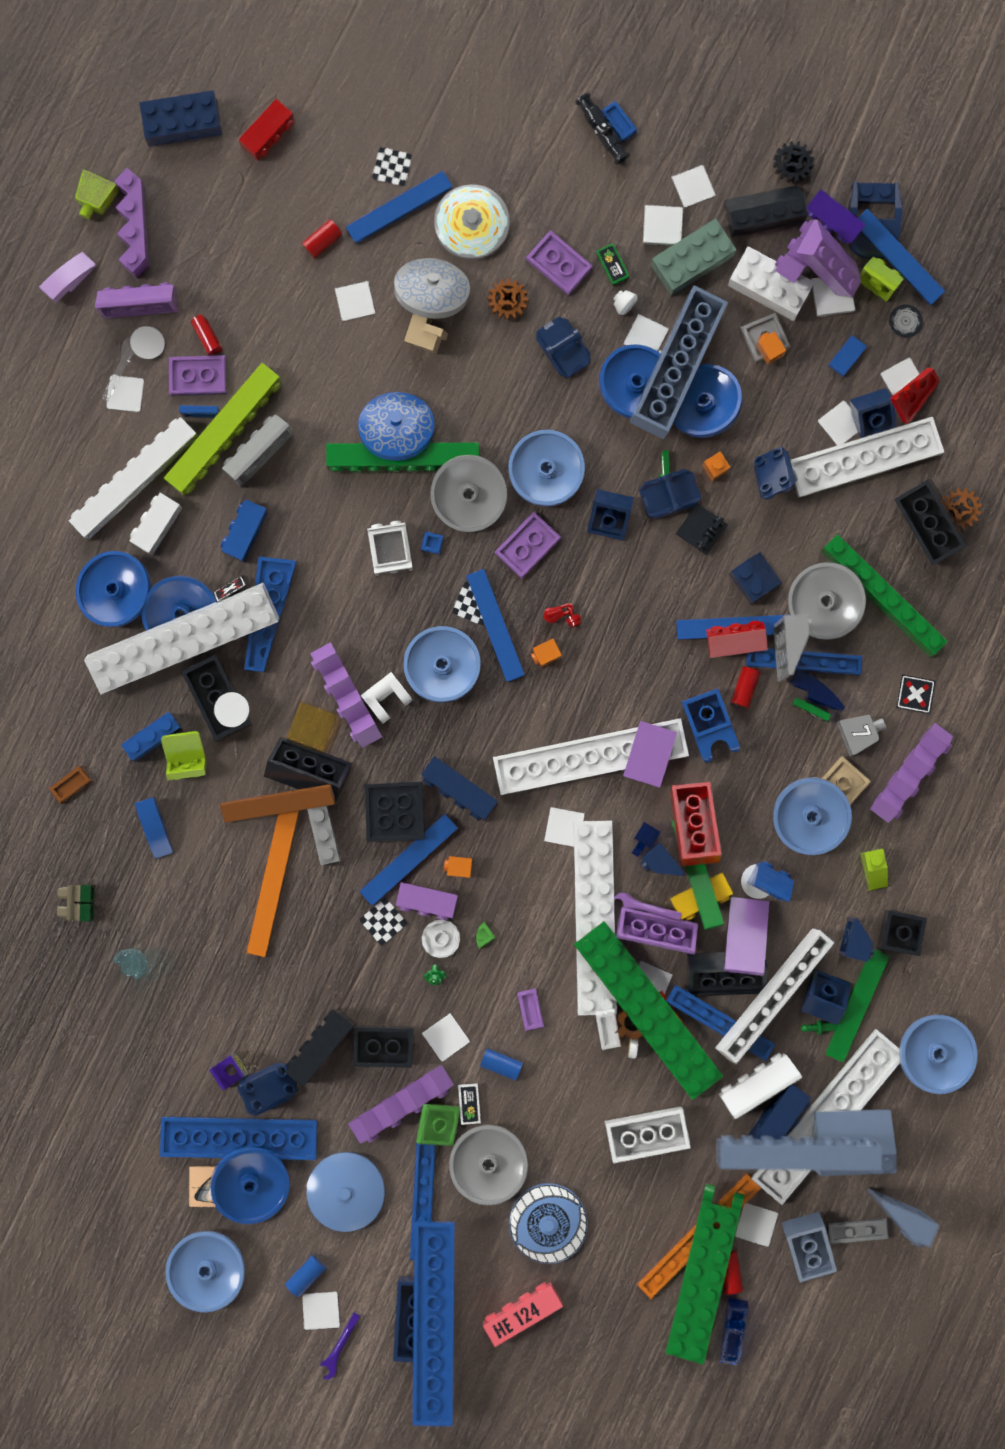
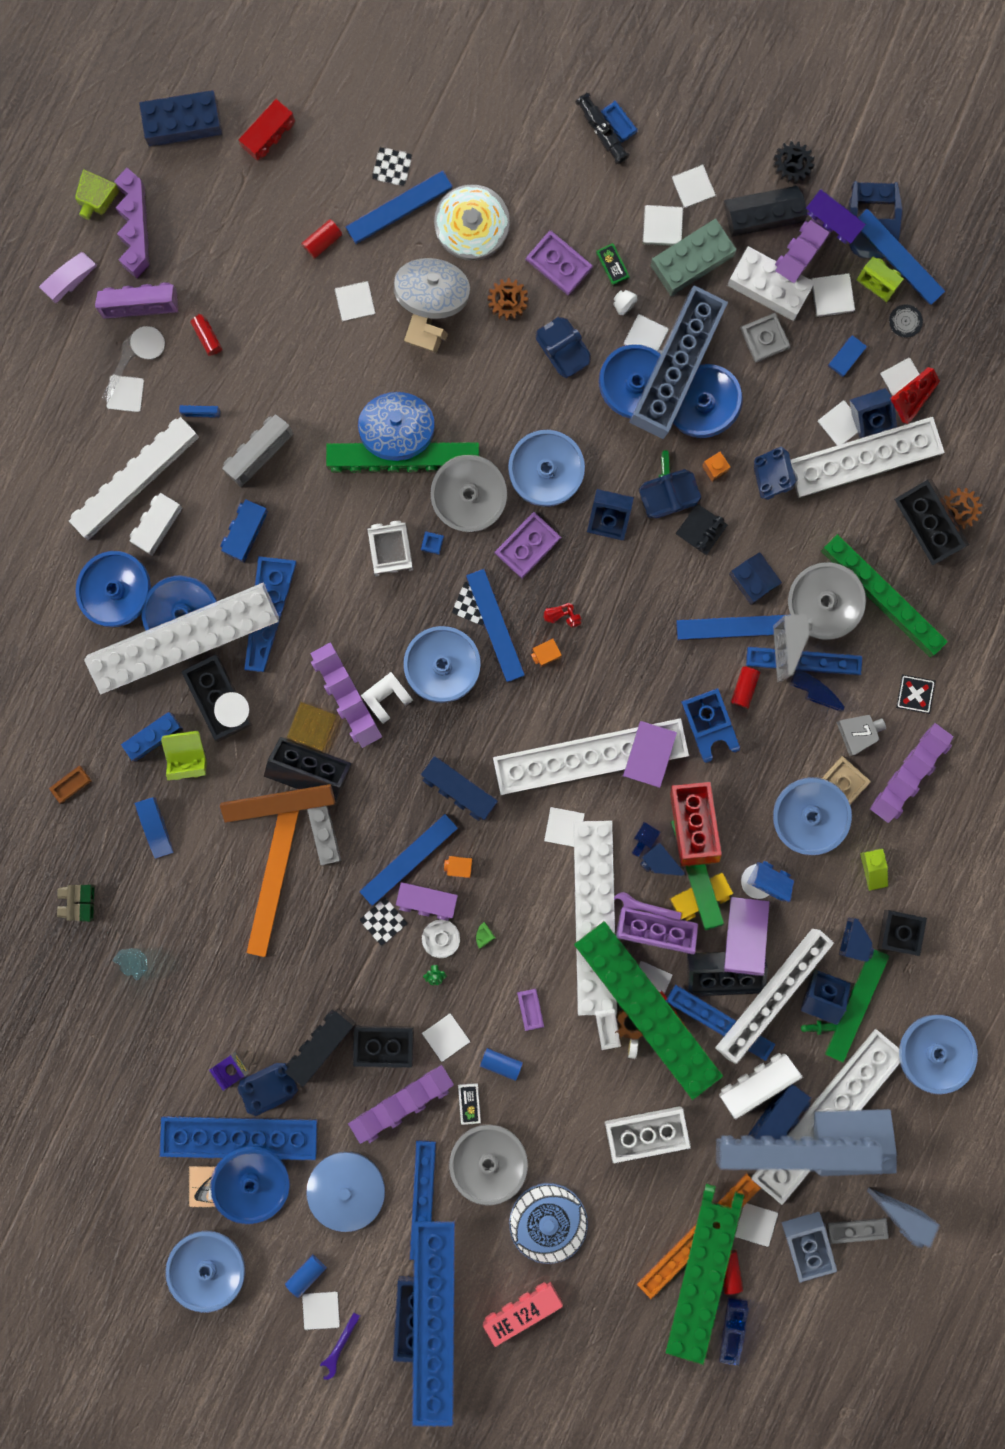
lime brick [164,363,281,496] -> none
medium lavender tile [169,355,227,396] -> none
black sticker [213,576,246,602] -> none
black plate [365,782,425,843] -> none
bright green tile [416,1104,460,1146] -> none
red brick [706,621,768,658] -> none
orange brick [756,331,786,365] -> none
green tile [791,698,831,722] -> none
medium lavender slope [796,220,861,298] -> none

